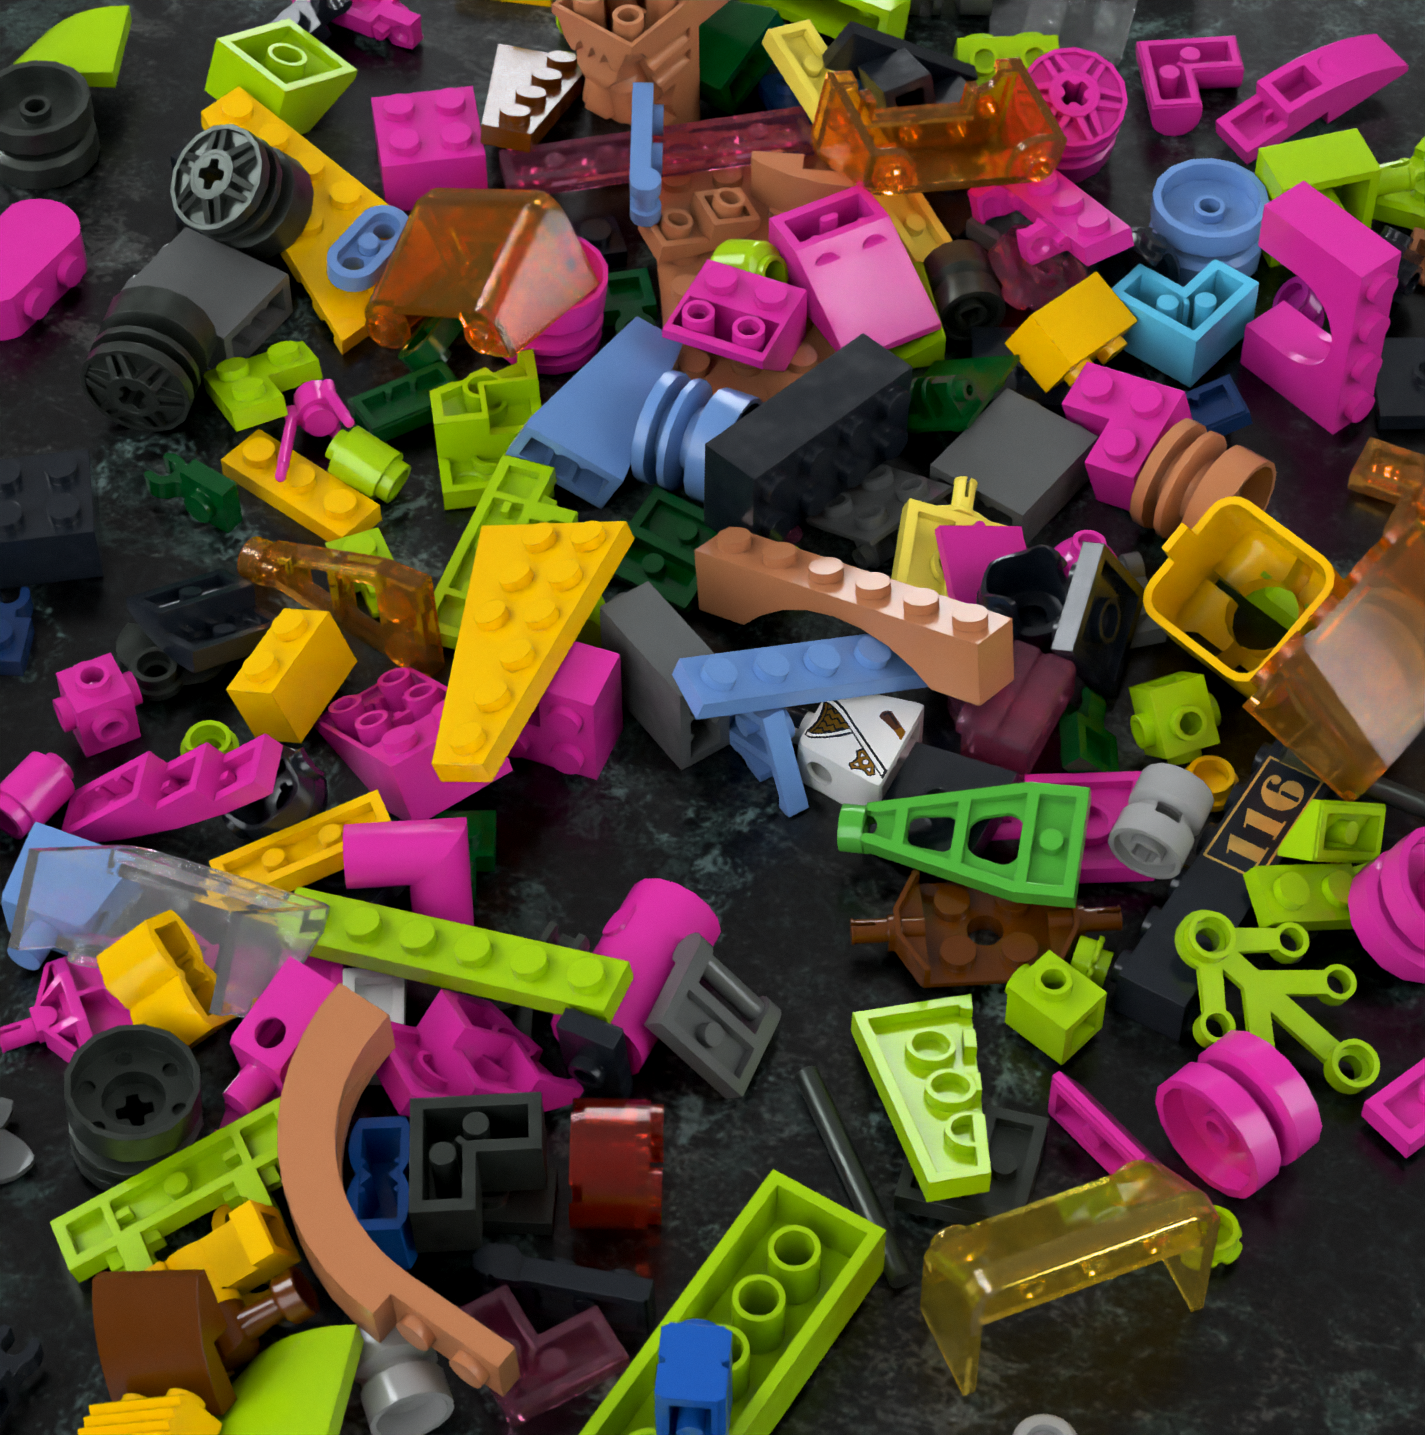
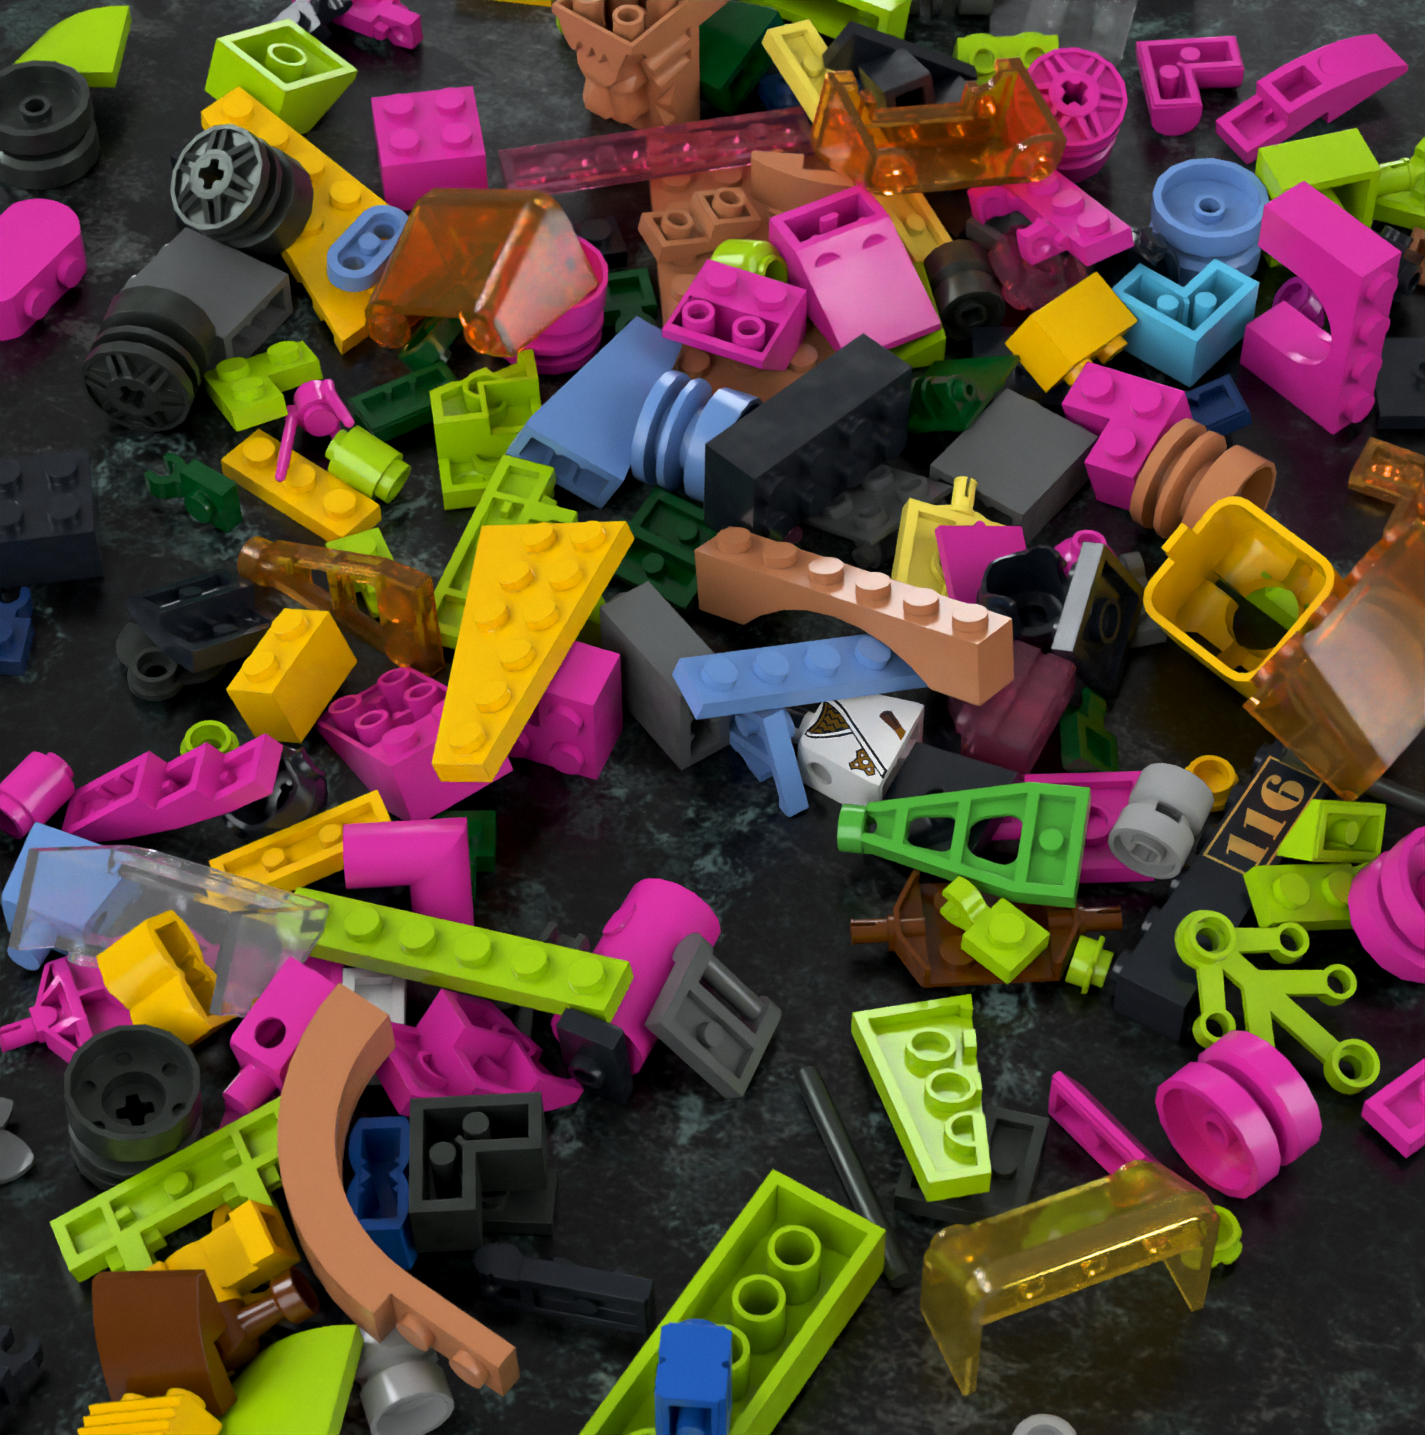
dark pink brick [52,652,143,758] -> none
clear pink brick [459,1284,630,1429] -> none
wing [480,43,586,153] -> none
clear red brick [569,1098,664,1231] -> none
medium blue plate [630,82,664,227] -> none
lime brick [1005,950,1107,1066] -> none
lime brick [1128,671,1221,765] -> none
none -> lime plate [940,876,1050,984]

